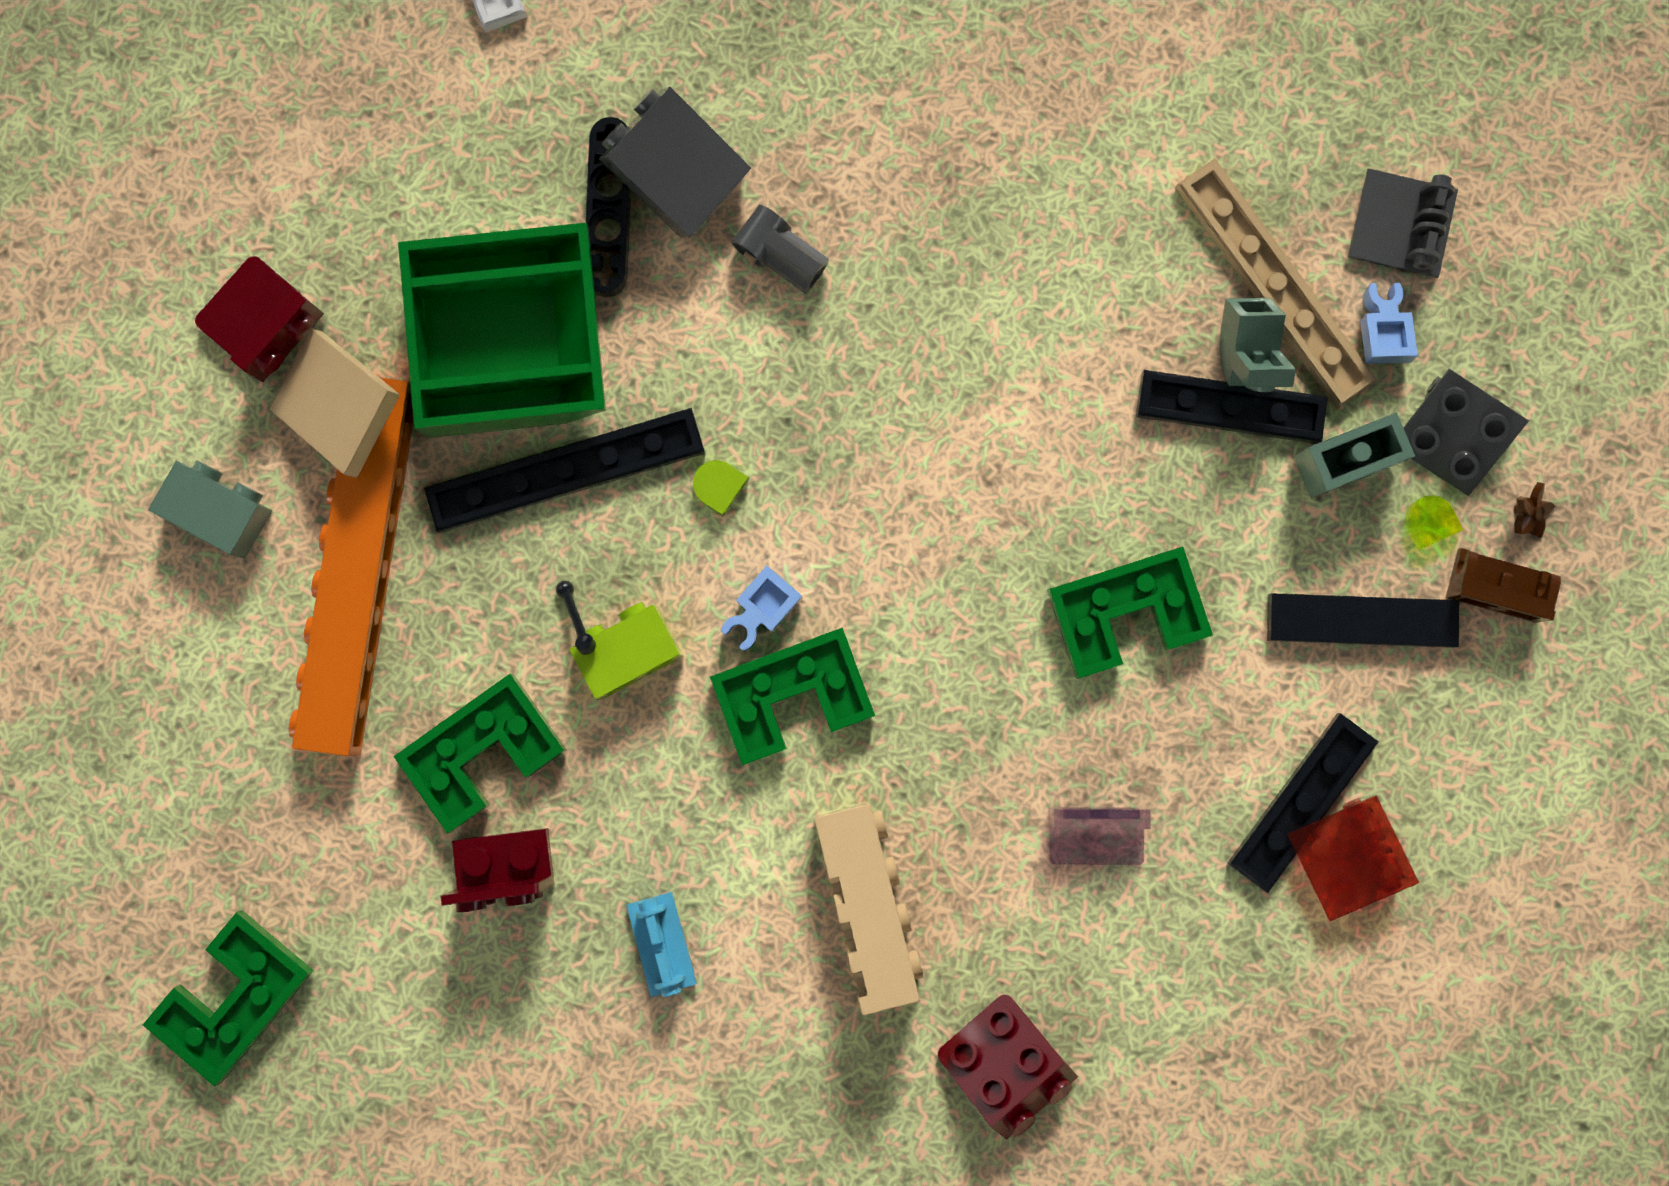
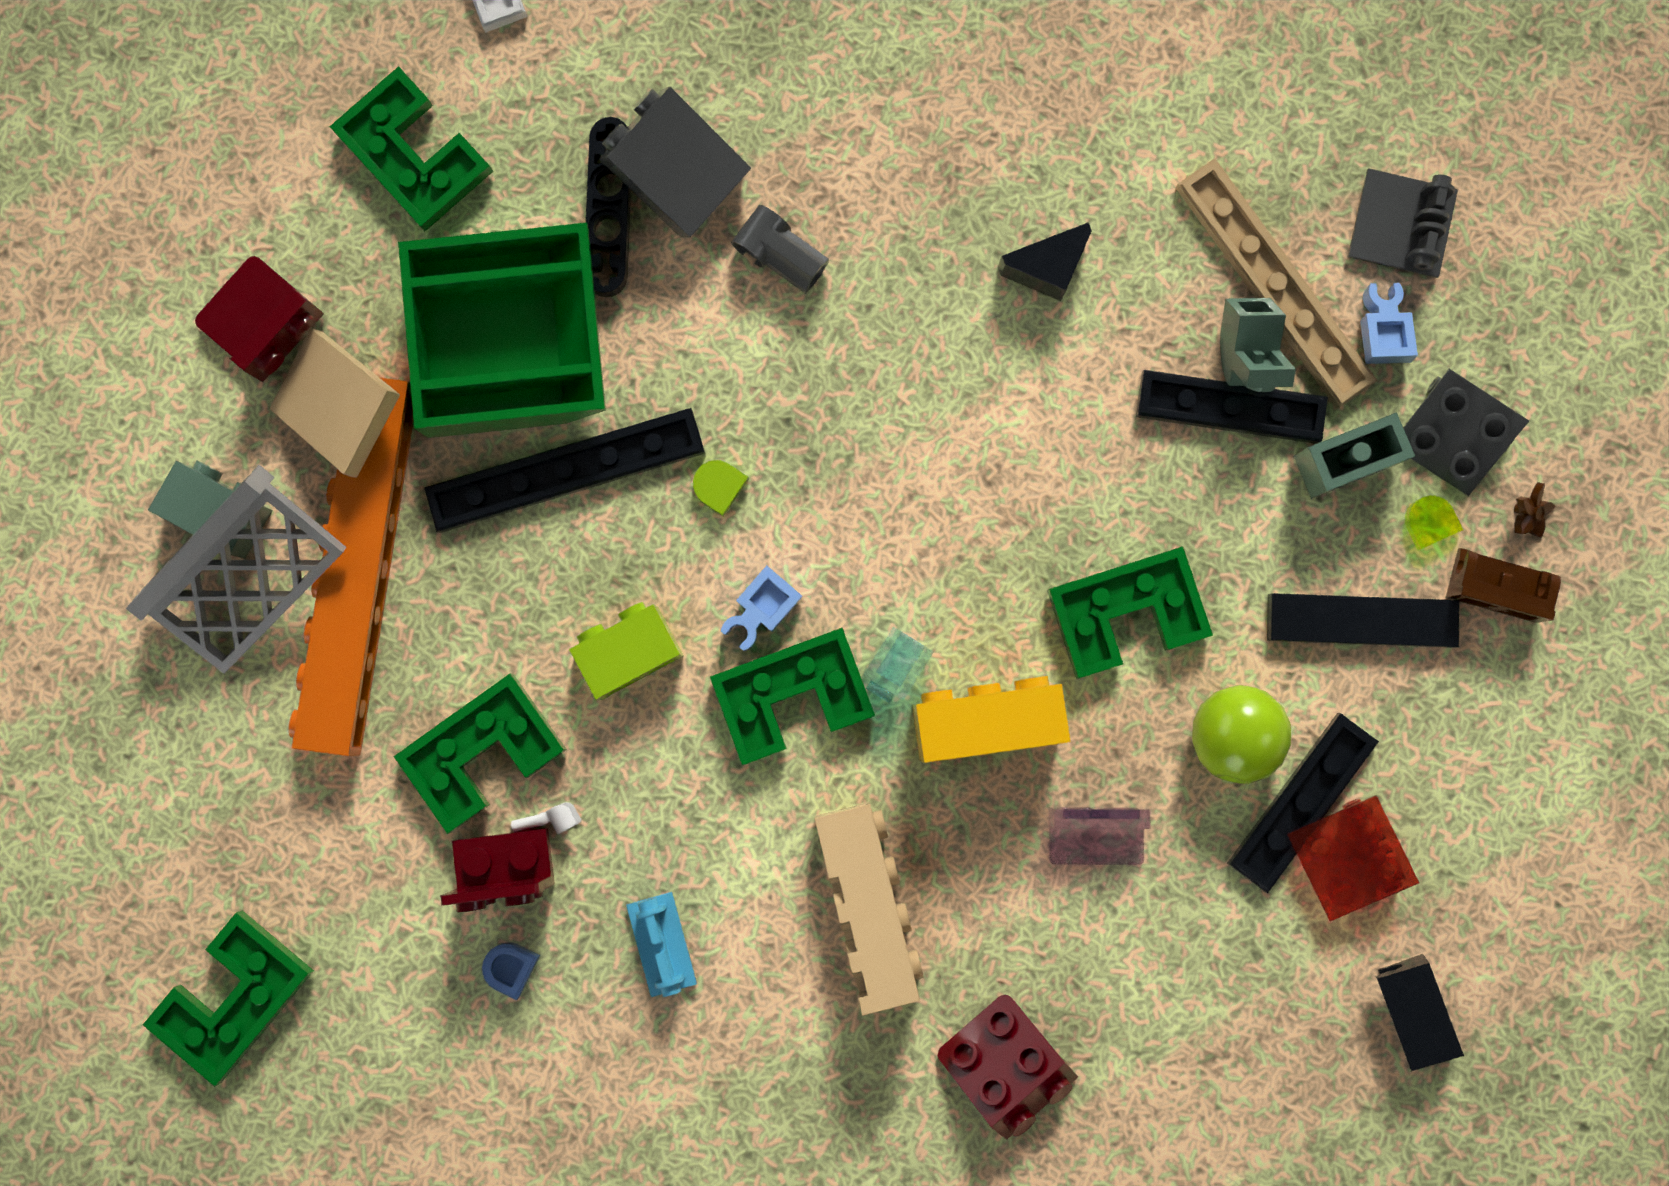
black hinge [556,581,596,655] -> none
none -> light grey fence [126,465,346,674]
none -> green plate [329,66,493,232]
none -> medium blue tile [482,942,540,1000]
none -> white hand [511,802,581,834]
none -> clear light blue brick [863,627,934,704]
none -> yellow piece [912,676,1071,763]
none -> black slope [998,222,1092,301]
none -> lime piece [1192,685,1291,784]
none -> black hinge [1376,954,1464,1071]

